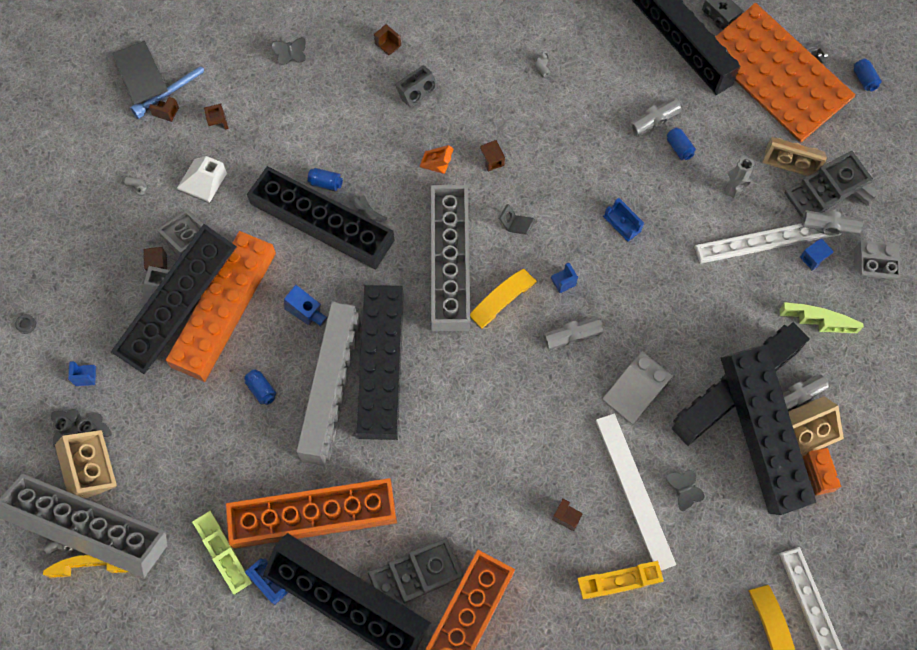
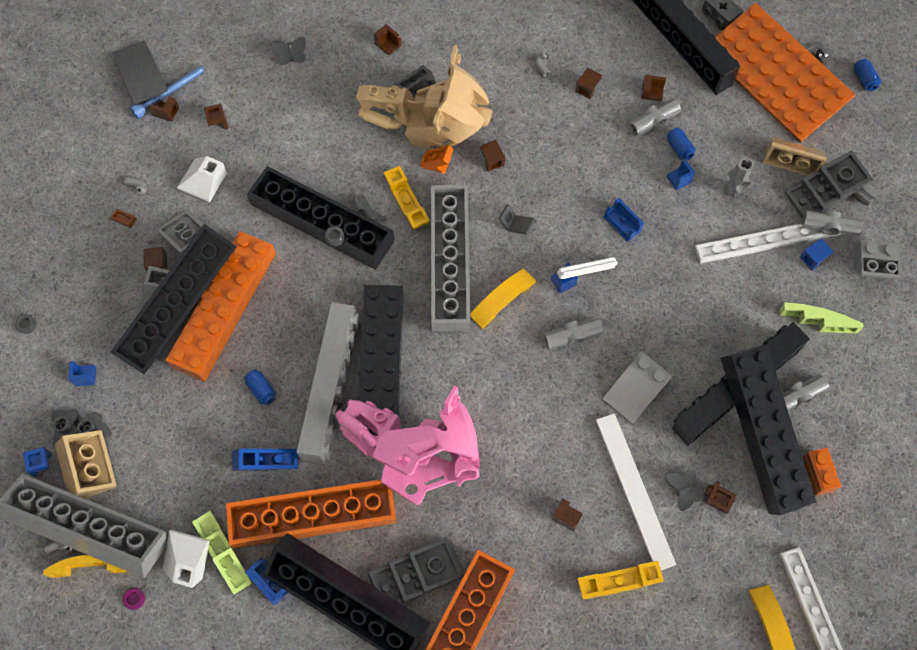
blue torso [284,285,327,327] -> none
blue head [307,168,343,191] -> none
tan slope [788,396,844,457] -> none
none -> blue panel [23,447,52,477]
none -> dark orange piece [110,209,137,228]
none -> magenta tile [123,588,145,610]
none -> white slope [163,530,209,588]
none -> blue slope [232,449,298,471]
none -> dark grey tile [325,226,344,246]
none -> bright pink piece [335,386,480,505]
none -> tan piece [356,45,492,150]
none -> yellow slope [383,166,430,230]
none -> white axle [557,257,618,279]
none -> reddish brown panel [575,67,602,99]
none -> reddish brown panel [641,75,666,101]
none -> blue panel [666,159,695,191]
none -> reddish brown bracket [704,481,736,514]

